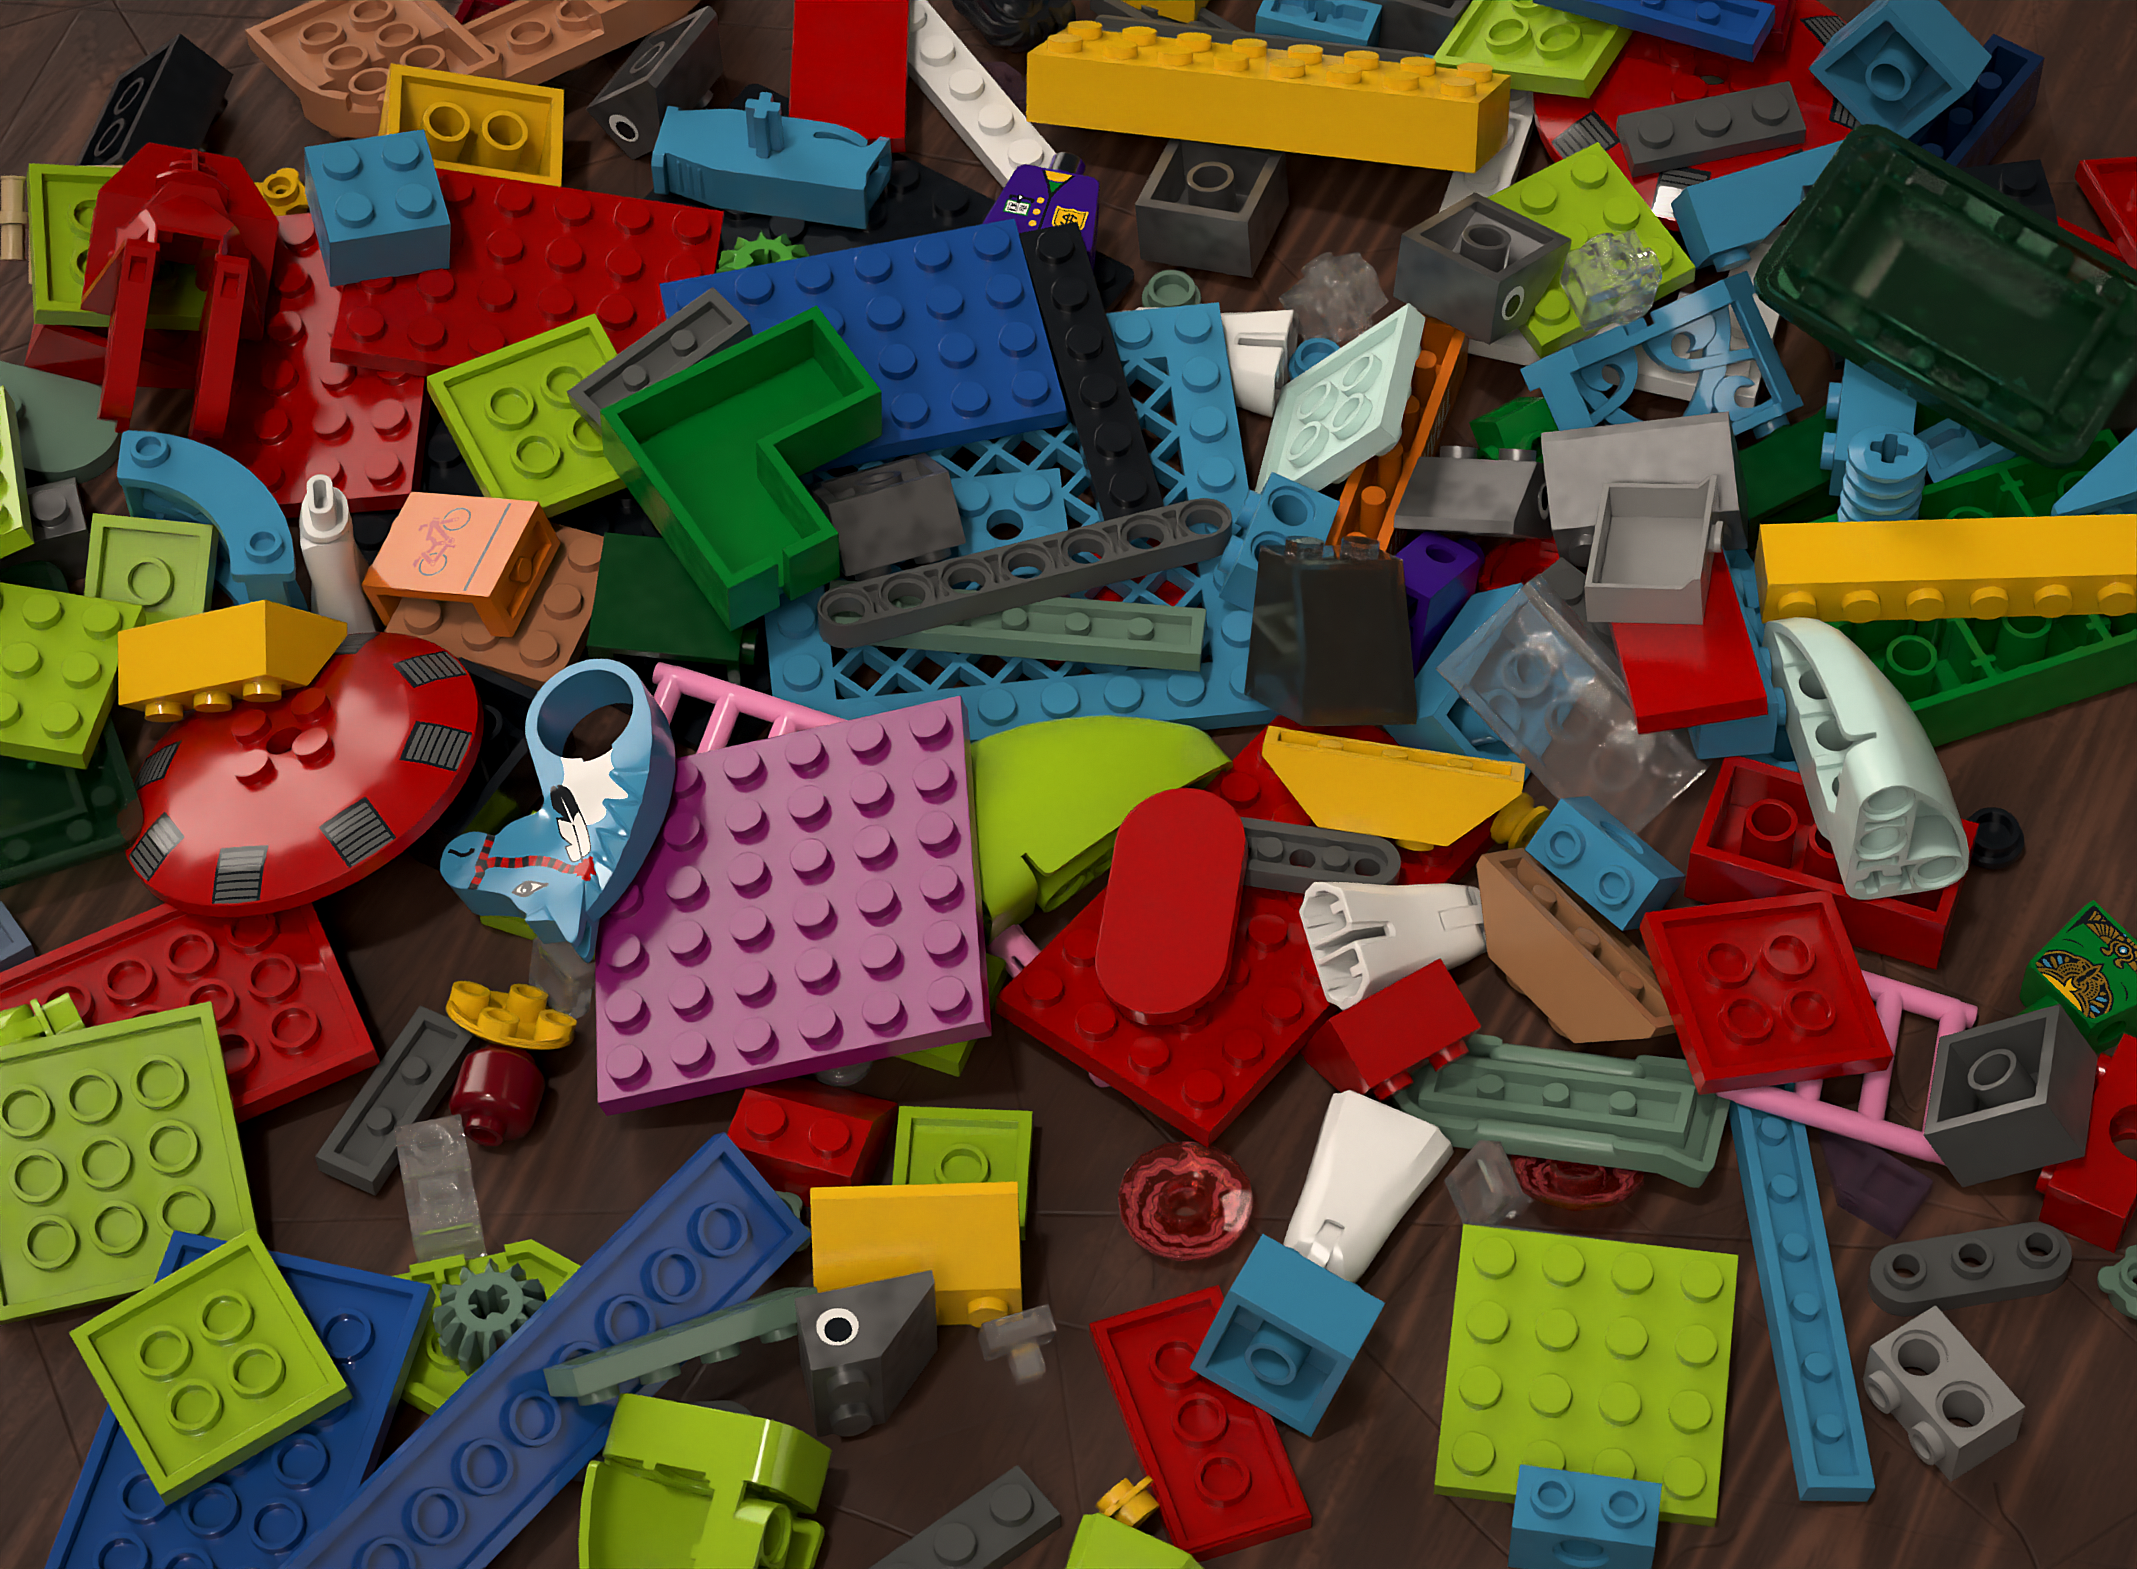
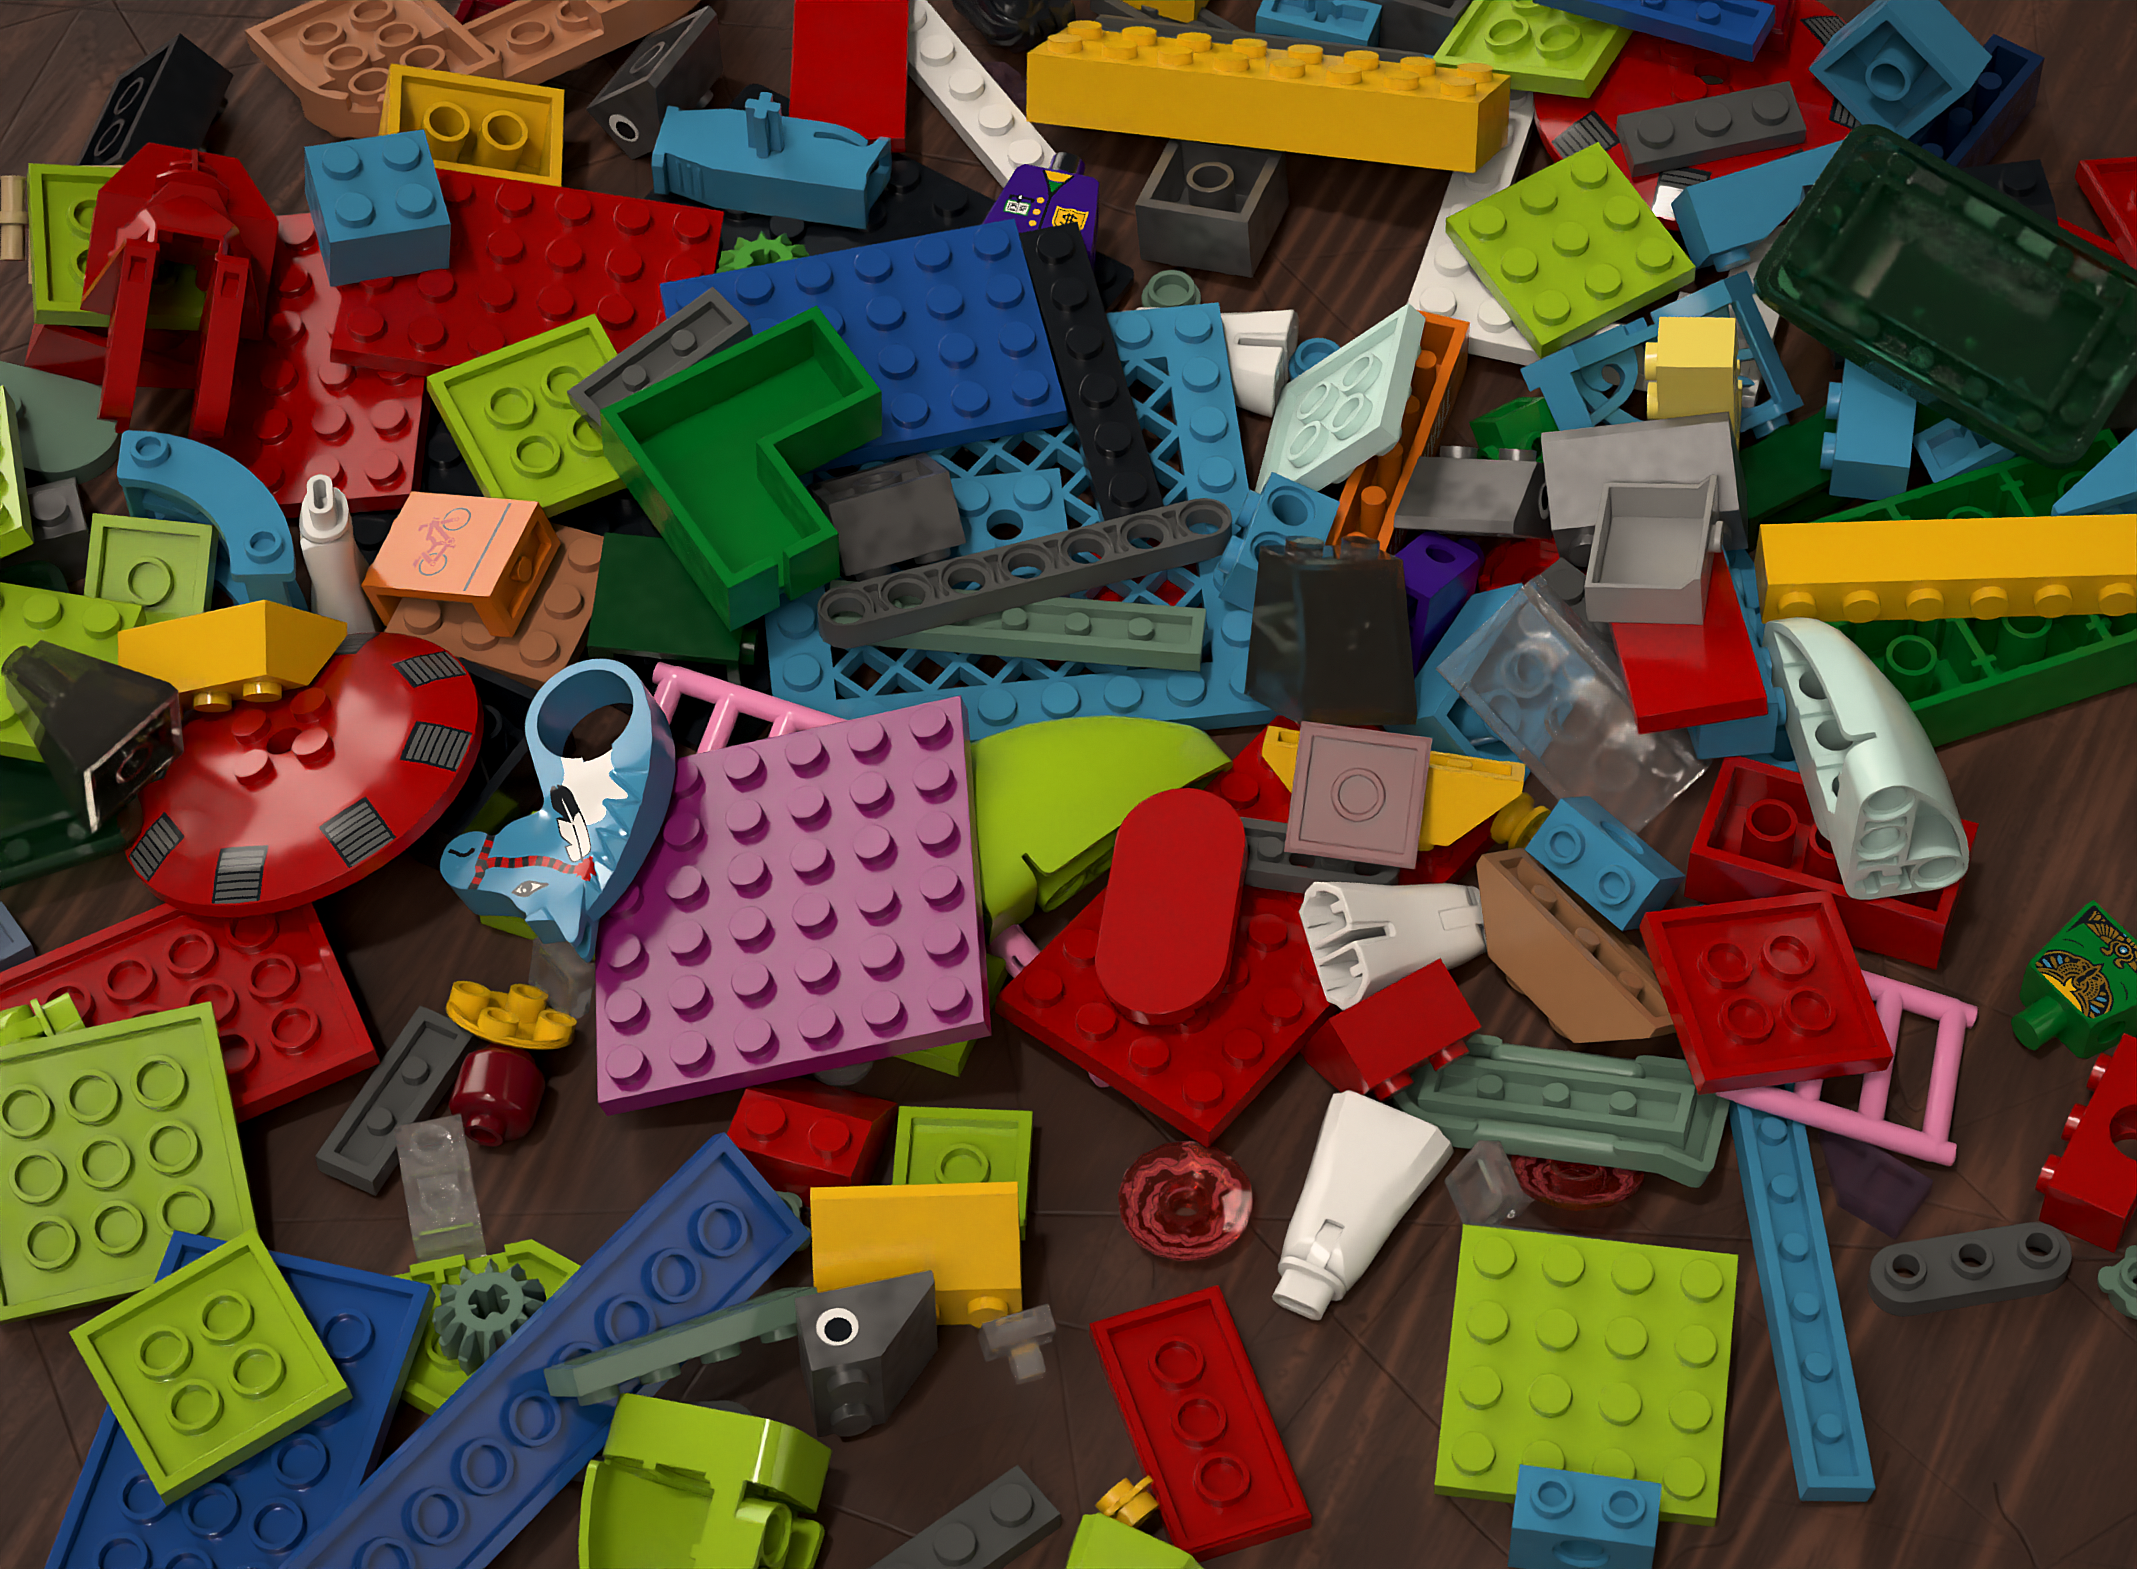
yellow plate [255,168,309,216] -> none
dark azure brick [1190,1234,1385,1437] -> none
clear brick [1279,252,1389,343] -> none
flat silver slope [1393,192,1572,345] -> none
clear brick [1560,229,1662,332] -> none
dark azure piece [1837,425,1930,522] -> none
light grey brick [1863,1305,2025,1482] -> none
dark grey brick [1923,1004,2098,1188] -> none
black plate [1966,807,2024,869] -> none
none -> clear smoke slope [1,640,184,834]
none -> tile [1284,721,1432,869]
none -> light yellow wedge [1645,317,1743,453]

